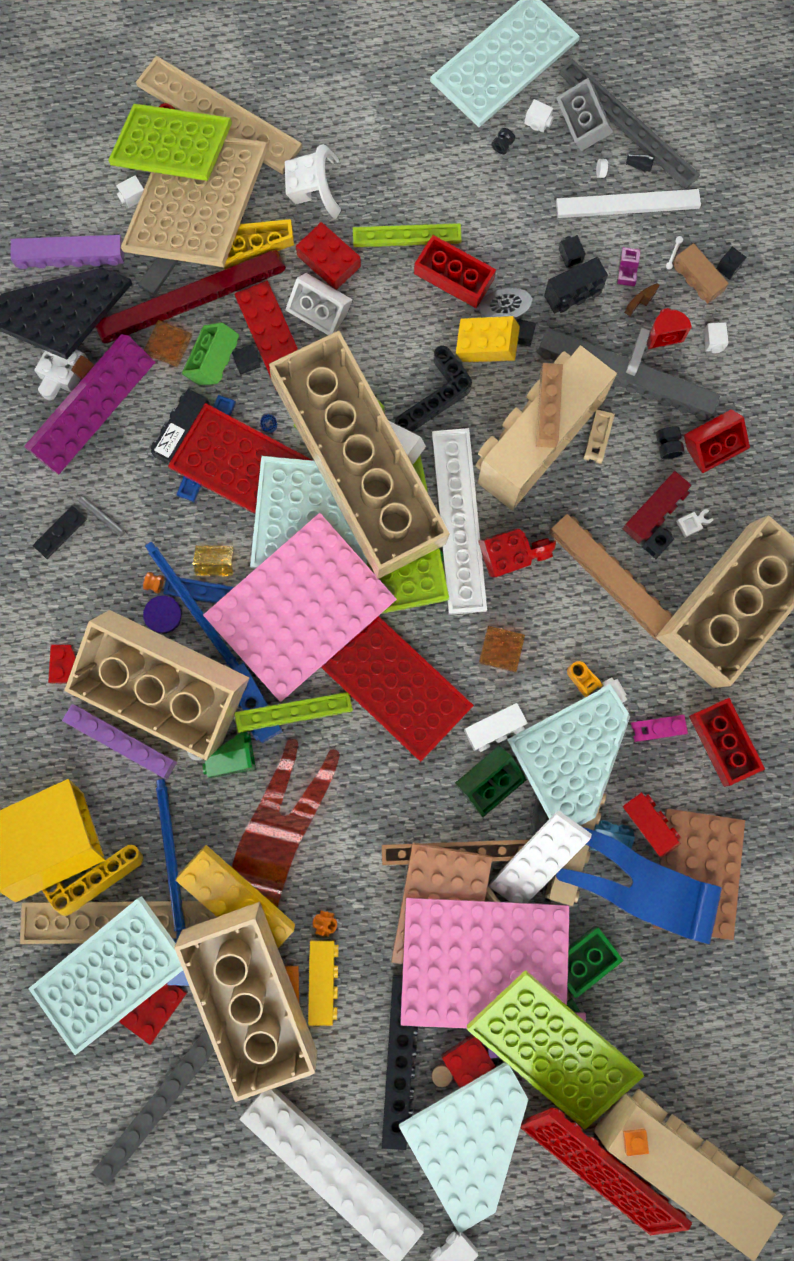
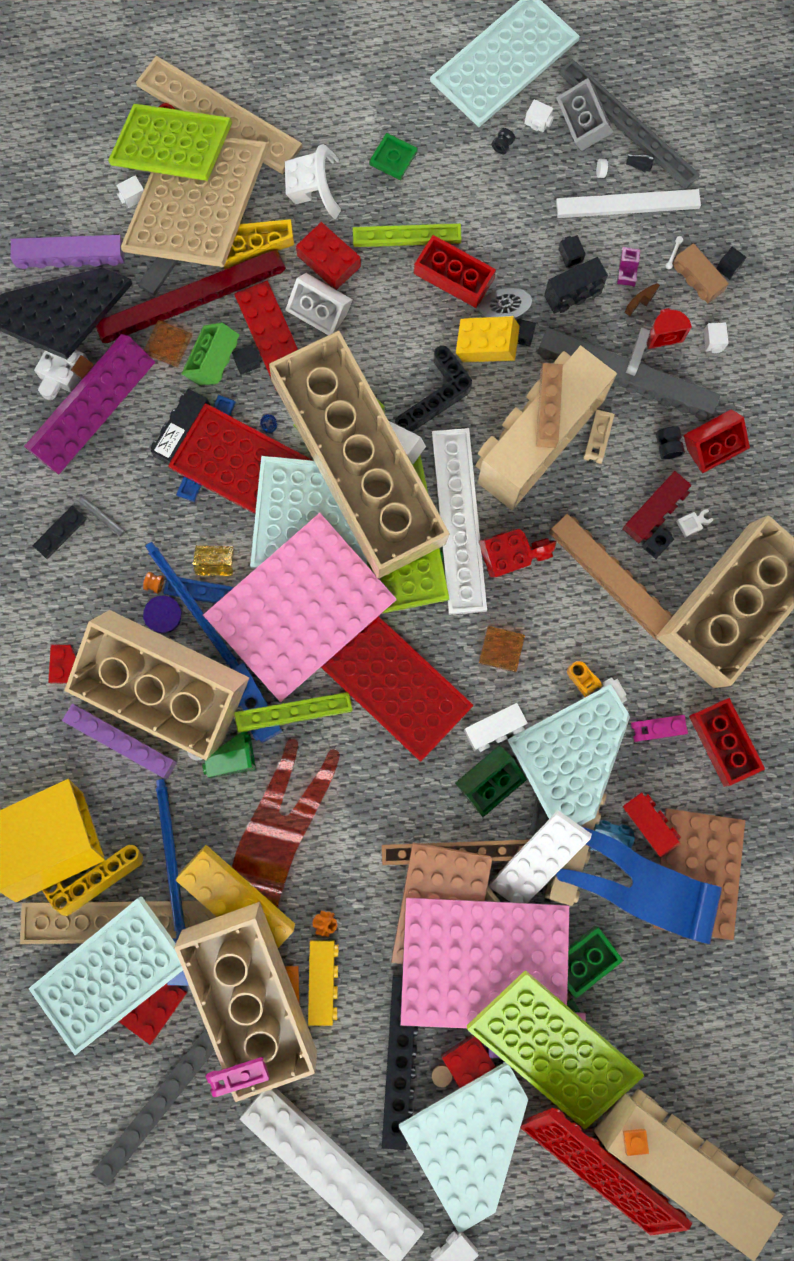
none -> plate [206,1057,270,1097]
none -> green plate [369,133,418,181]

